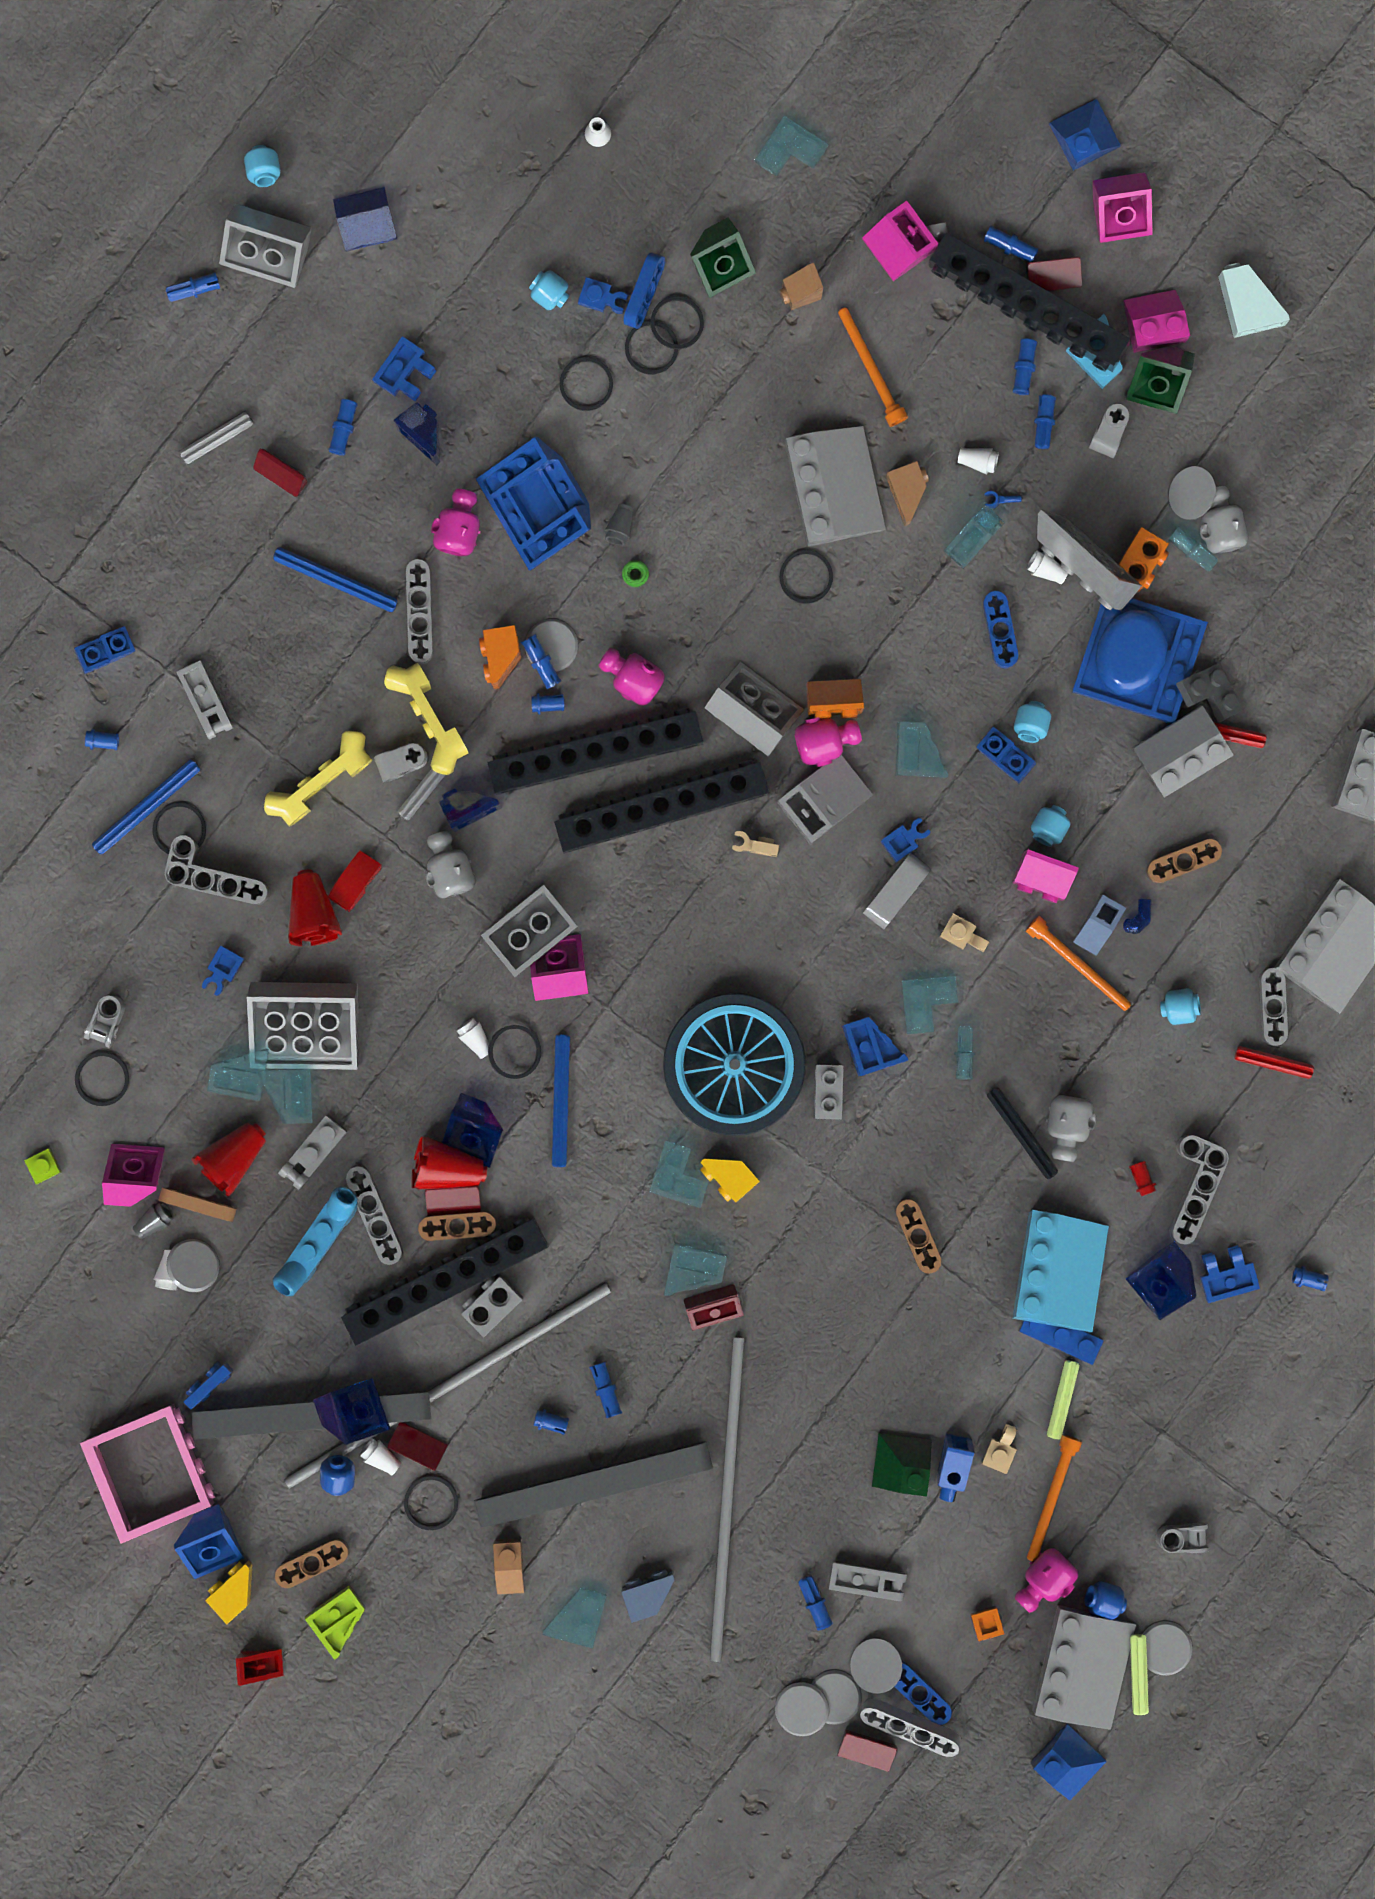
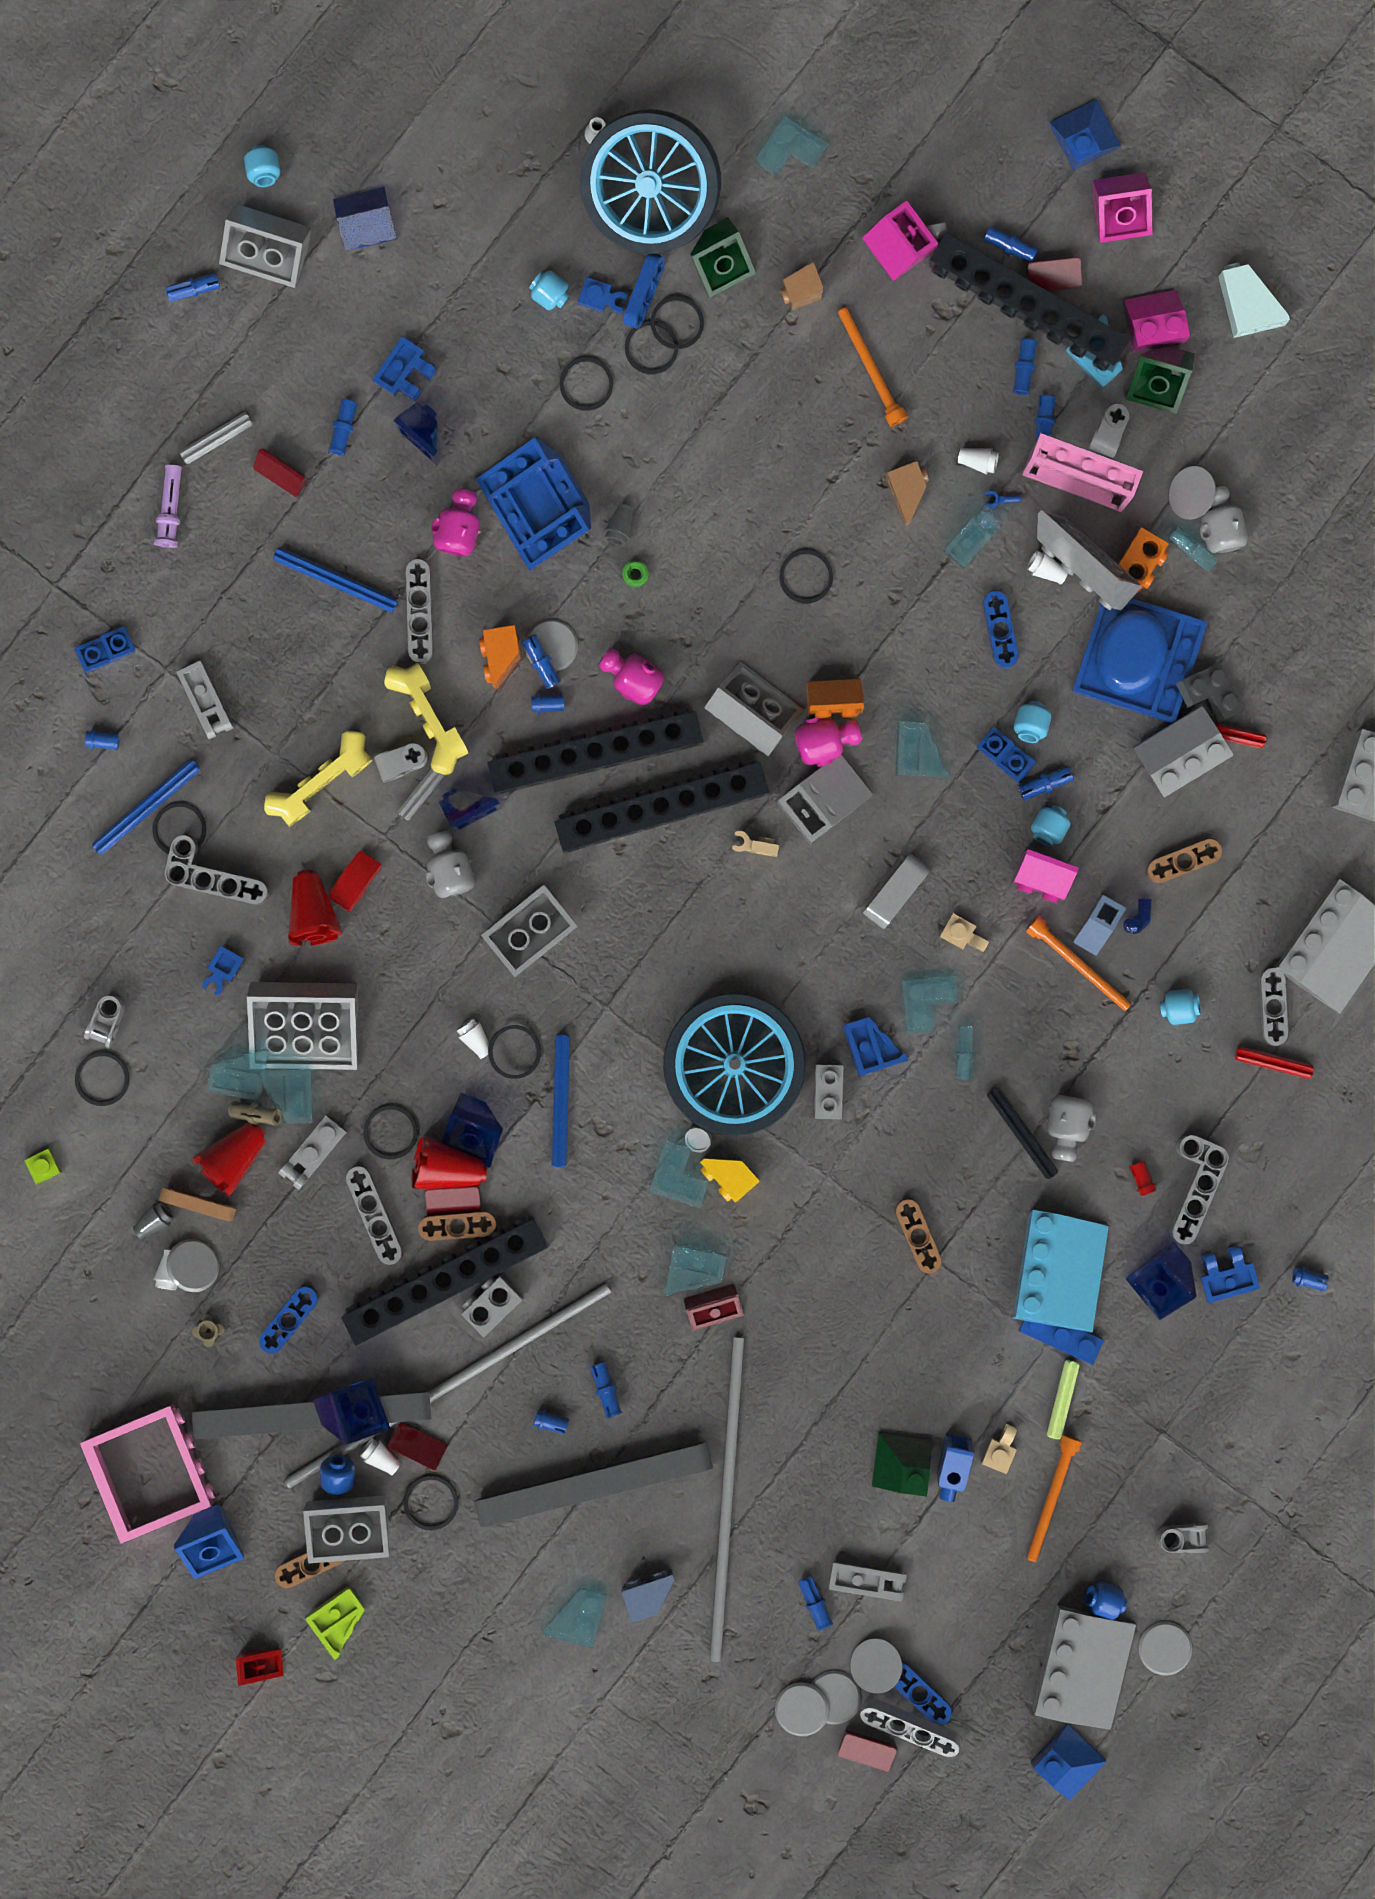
dark pink slope [102,1144,165,1207] -> none
blue plate [184,1361,234,1410] -> none
yellow slope [205,1561,252,1624] -> none
dark azure plate [272,1186,358,1296] -> none
medium nougat slope [493,1538,524,1594] -> none
dark pink slope [530,934,588,1001] -> none
light grey slope [785,426,886,547] -> none
blue plate [880,818,931,863] -> none
orange plate [971,1607,1004,1641] -> none
dark pink piece [1015,1548,1078,1613] -> none
yellowish green axle [1130,1634,1149,1715] -> none
none -> lavender pin [154,465,182,548]
none -> dark tan plate [192,1314,225,1347]
none -> dark tan pin [228,1101,282,1126]
none -> blue beam [259,1286,318,1354]
none -> light grey slope [303,1495,390,1563]
none -> black piece [363,1106,418,1160]
none -> wheel [580,109,721,254]
none -> light grey piece [685,1126,712,1153]
none -> blue pin [1018,765,1074,802]
none -> bright pink window [1022,433,1143,512]

